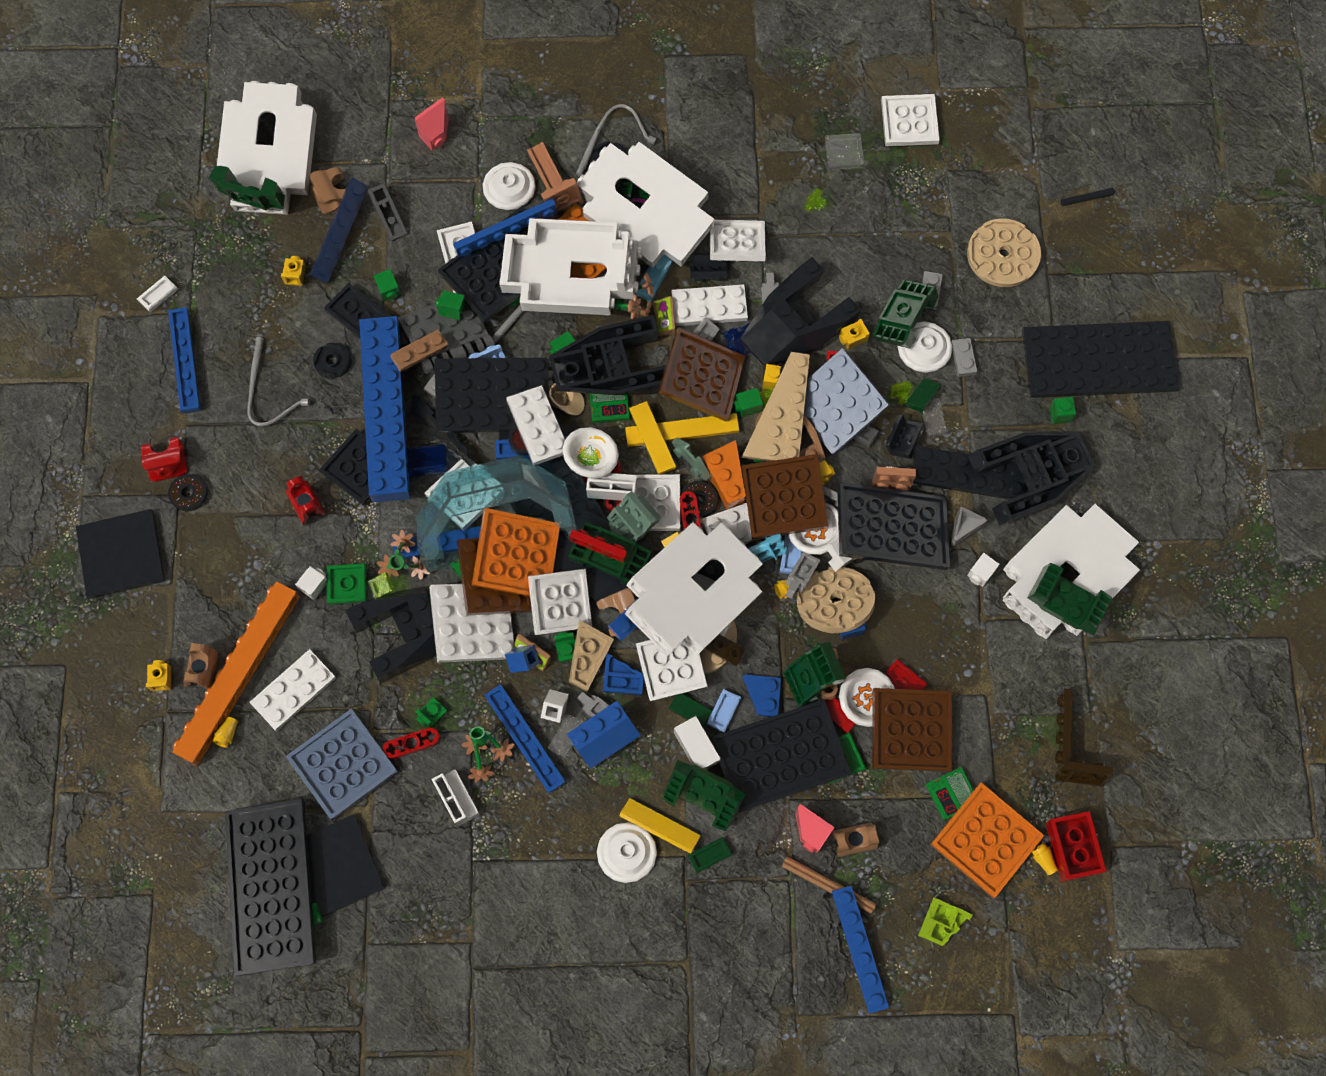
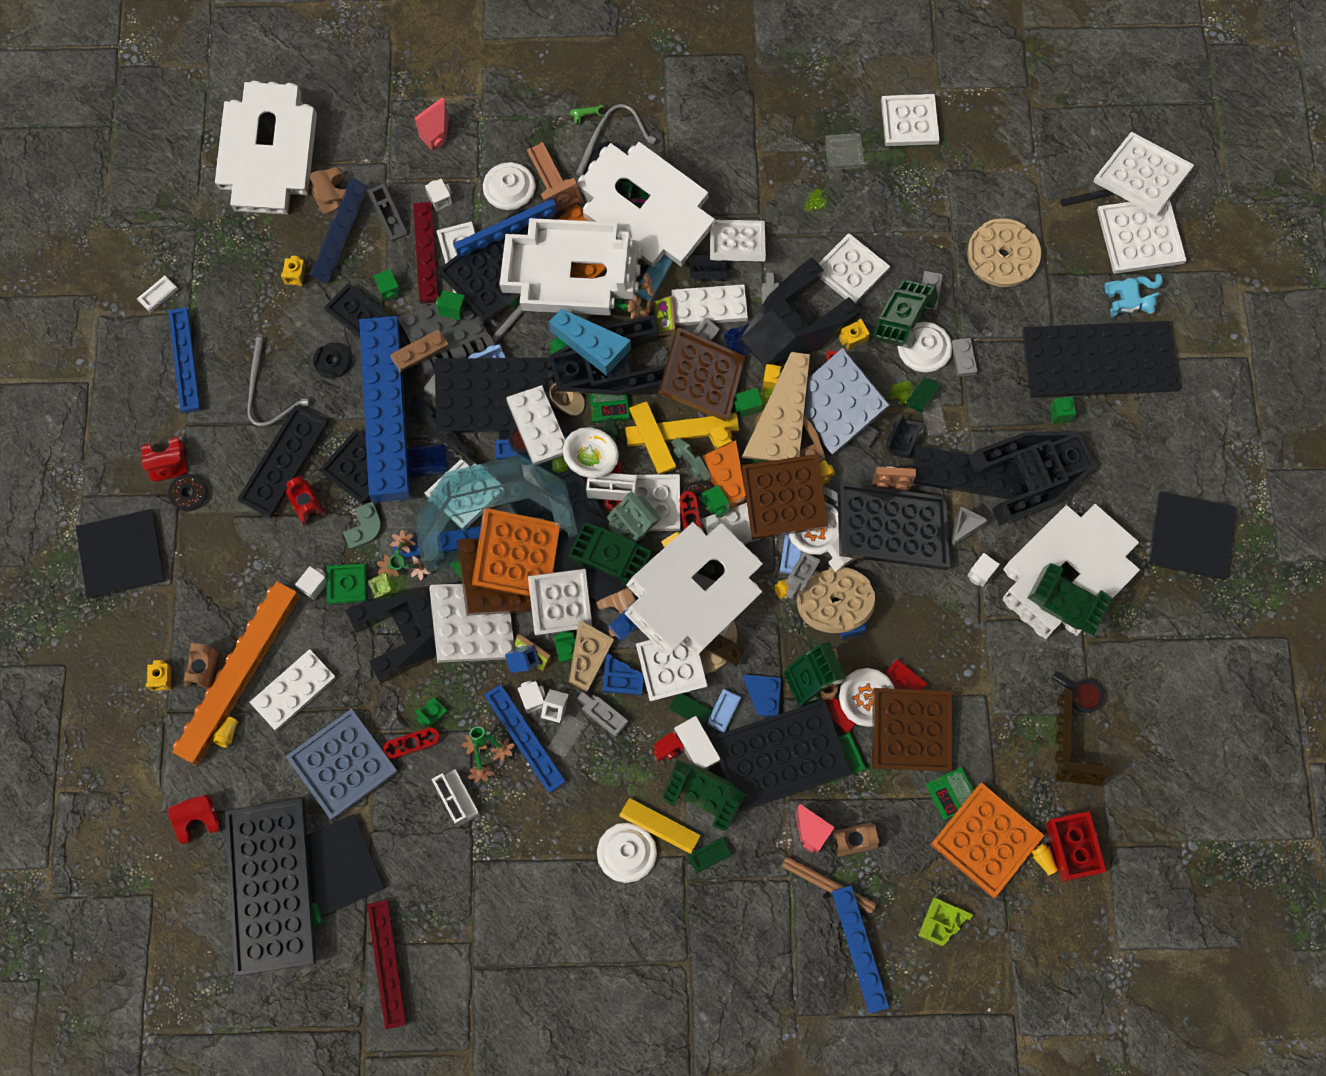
dark green plate [209,166,285,210] -> none
blue slope [567,701,641,769] -> none
red plate [570,529,627,563] -> none
medium azure arm [748,534,788,563] -> none
none -> red piece [168,795,220,845]
none -> black plate [237,405,329,518]
none -> sand green plate [343,502,381,551]
none -> dark red plate [367,900,407,1030]
none -> dark red plate [413,202,438,304]
none -> white brick [425,179,452,212]
none -> white brick [518,681,546,714]
none -> dark azure wedge [549,309,631,376]
none -> clear neon green hose [551,455,568,473]
none -> bright green piece [570,104,605,124]
none -> clear green tile [598,417,620,442]
none -> red brick [652,731,684,762]
none -> green brick [702,485,730,518]
none -> yellow brick [708,425,733,450]
none -> white plate [819,233,890,303]
none -> piece [1051,672,1104,713]
none -> white plate [1094,132,1194,216]
none -> white plate [1097,199,1186,274]
none -> medium azure animal [1104,274,1163,318]
none -> black tile [1148,492,1236,580]

